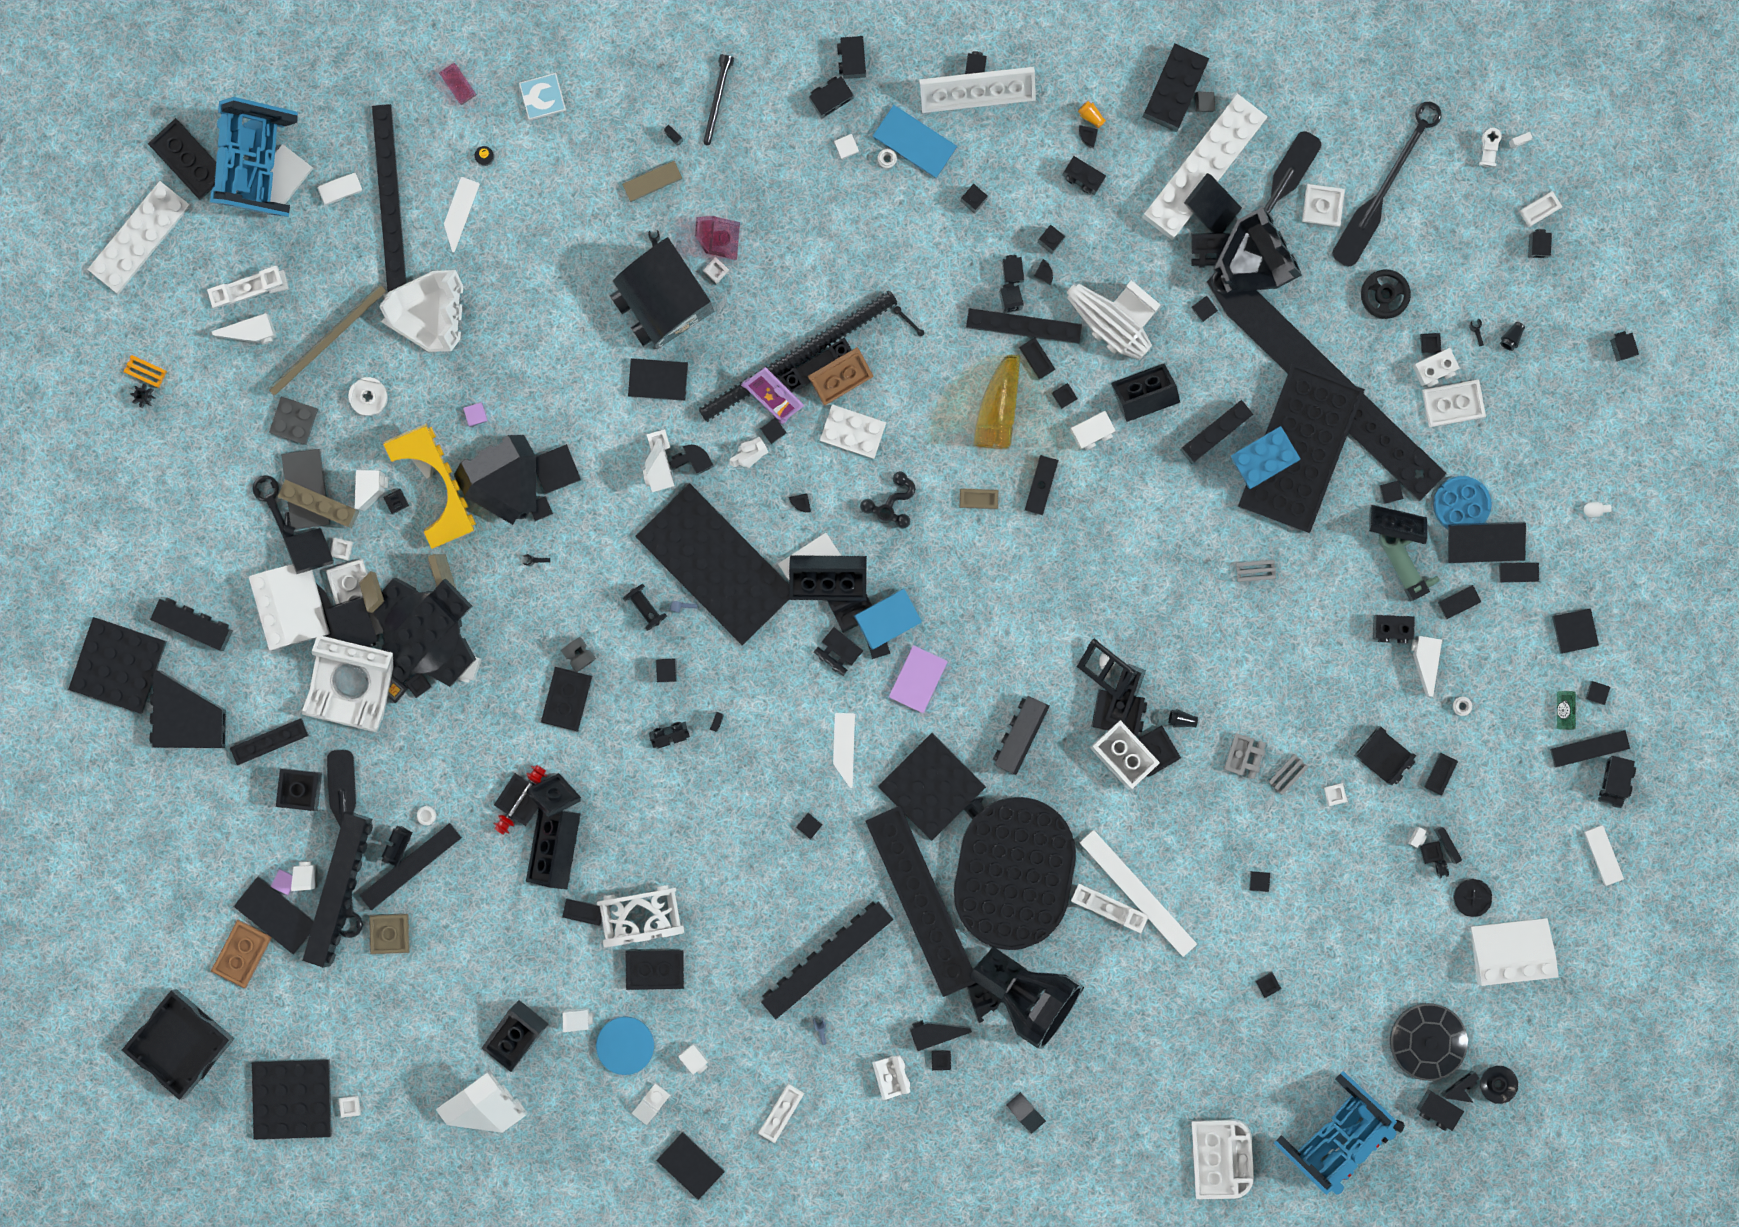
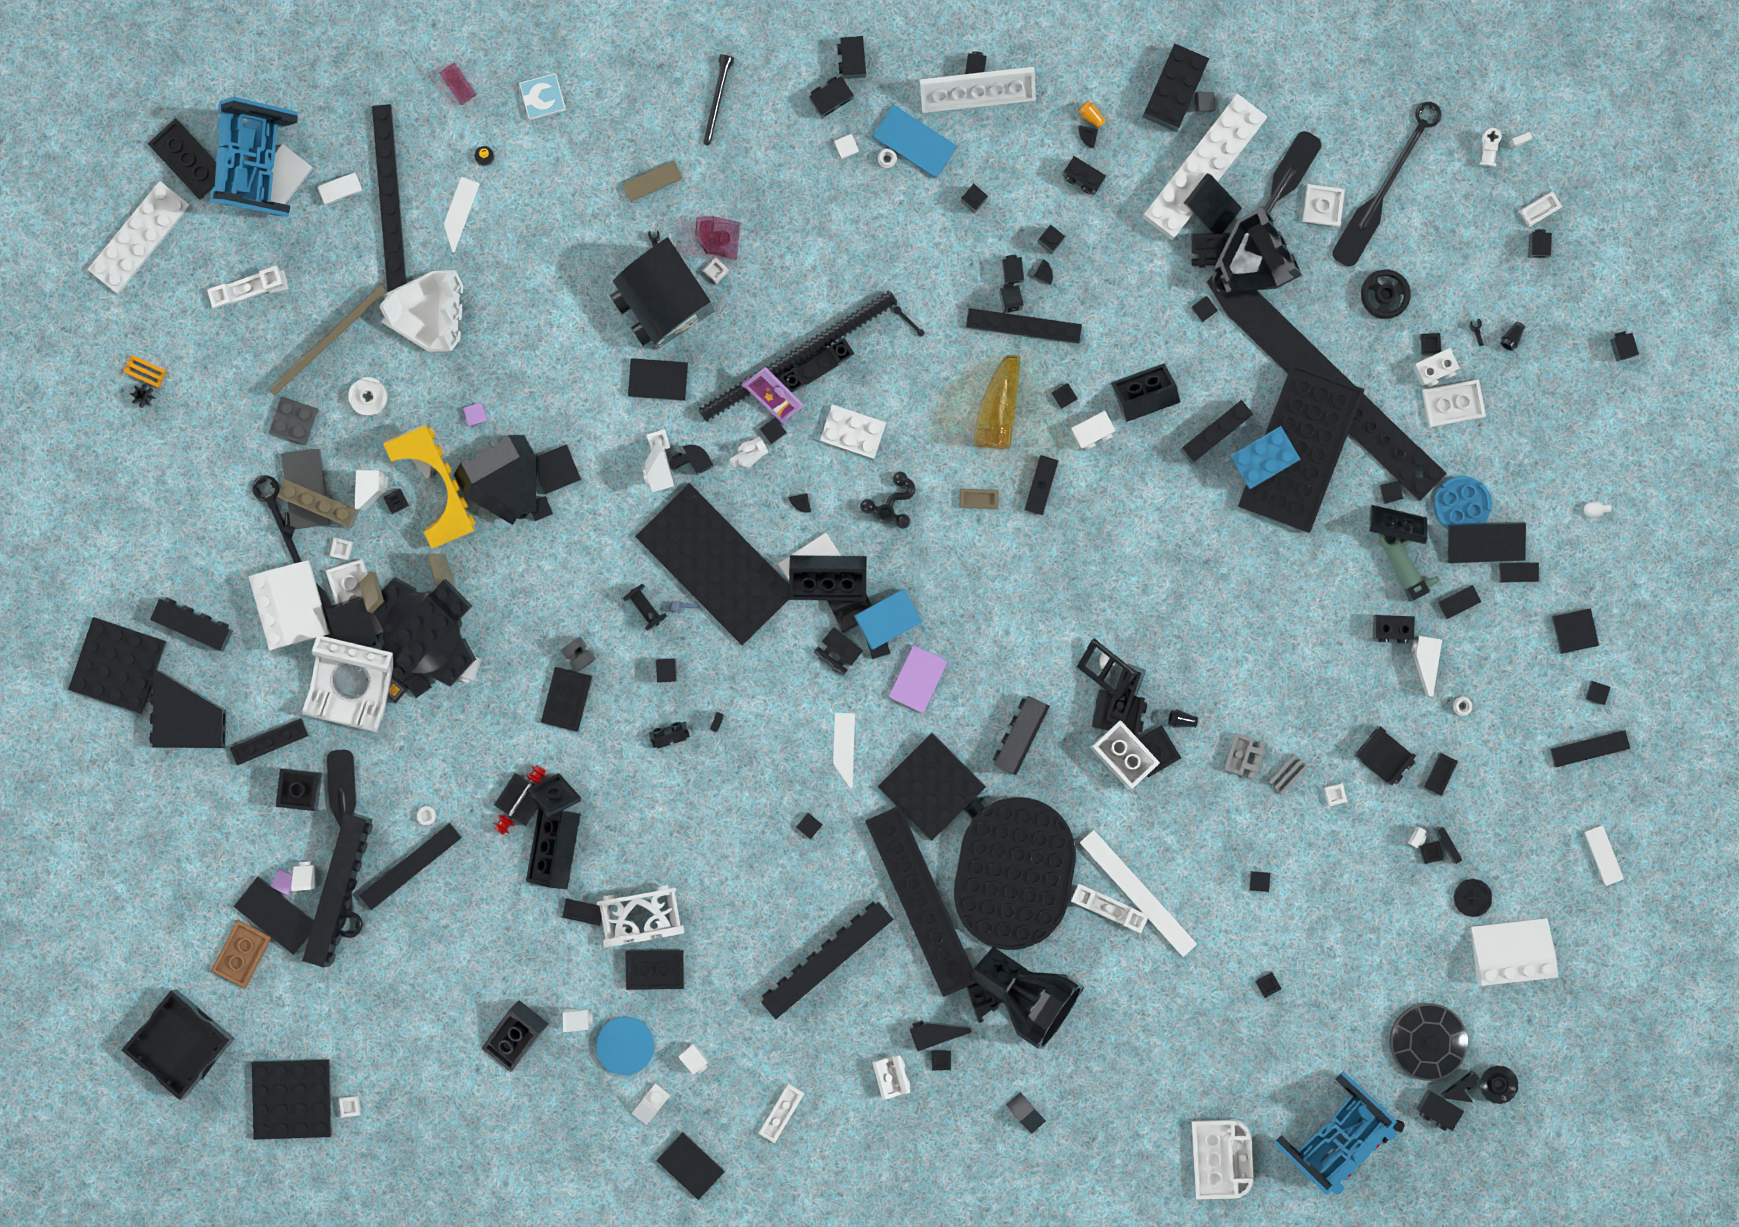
white slope [211,313,277,345] -> none
black tile [284,528,334,574] -> none
dark tan tile [369,914,410,954] -> none
black hinge [381,825,413,868] -> none
white panel [436,1071,528,1133] -> none
black hand [523,554,550,566] -> none
black tile [664,124,683,146] -> none
medium nougat tile [808,347,874,406] -> none
sand blue hand [813,1016,827,1045] -> none
black tile [1019,338,1055,380] -> none
white piece [1067,280,1161,360] -> none
light grey tile [1236,560,1276,582] -> none
black bush [1435,860,1449,879] -> none
clear green slope [1557,691,1576,730] -> none
black hinge [1598,755,1636,808] -> none

